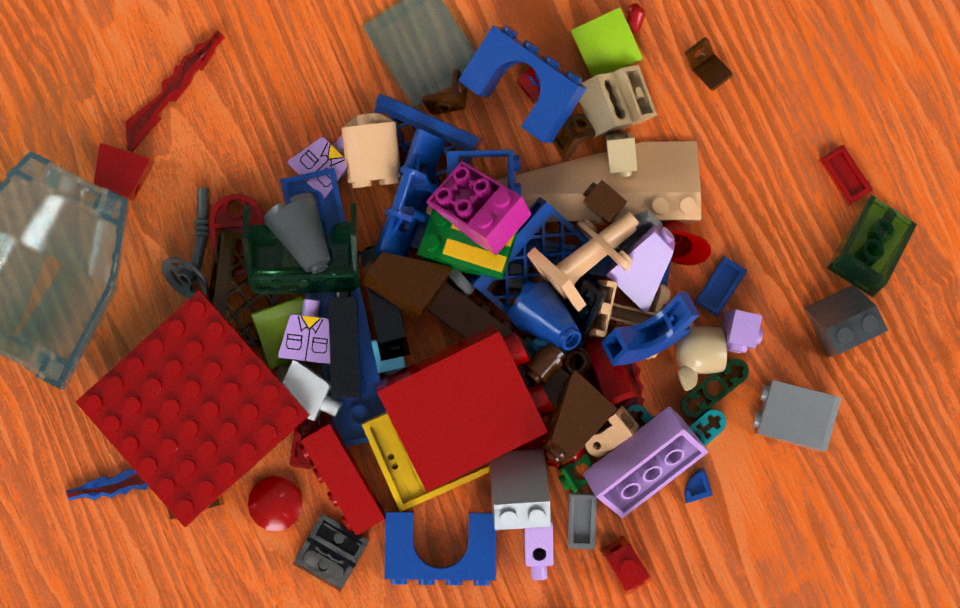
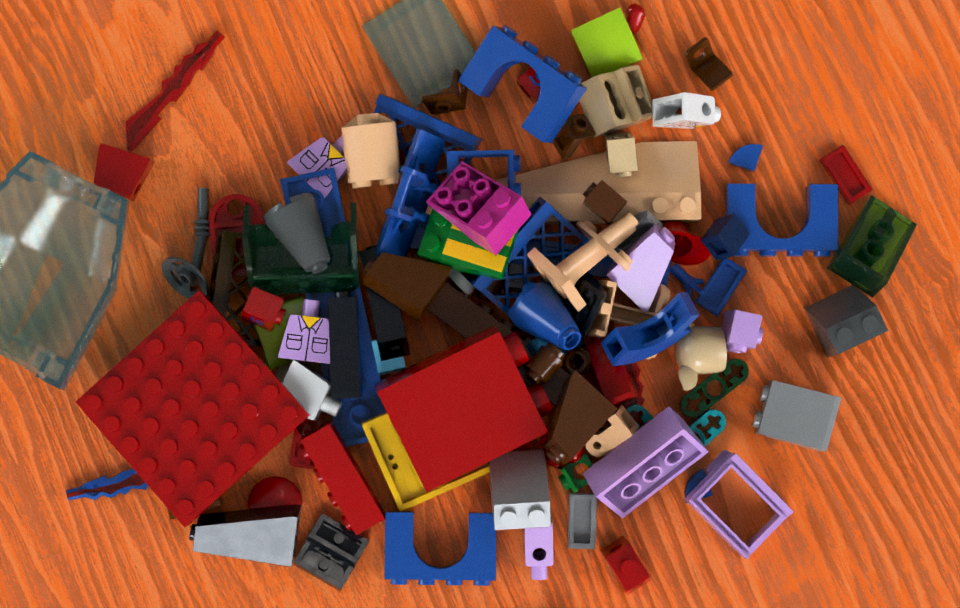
none -> slope [189,504,302,567]
none -> red brick [241,287,286,332]
none -> white torso [652,92,721,129]
none -> blue bar [670,263,704,299]
none -> lavender piece [684,450,794,559]
none -> dark blue panel [700,214,750,260]
none -> blue arch [725,184,838,257]
none -> blue tile [728,144,763,172]

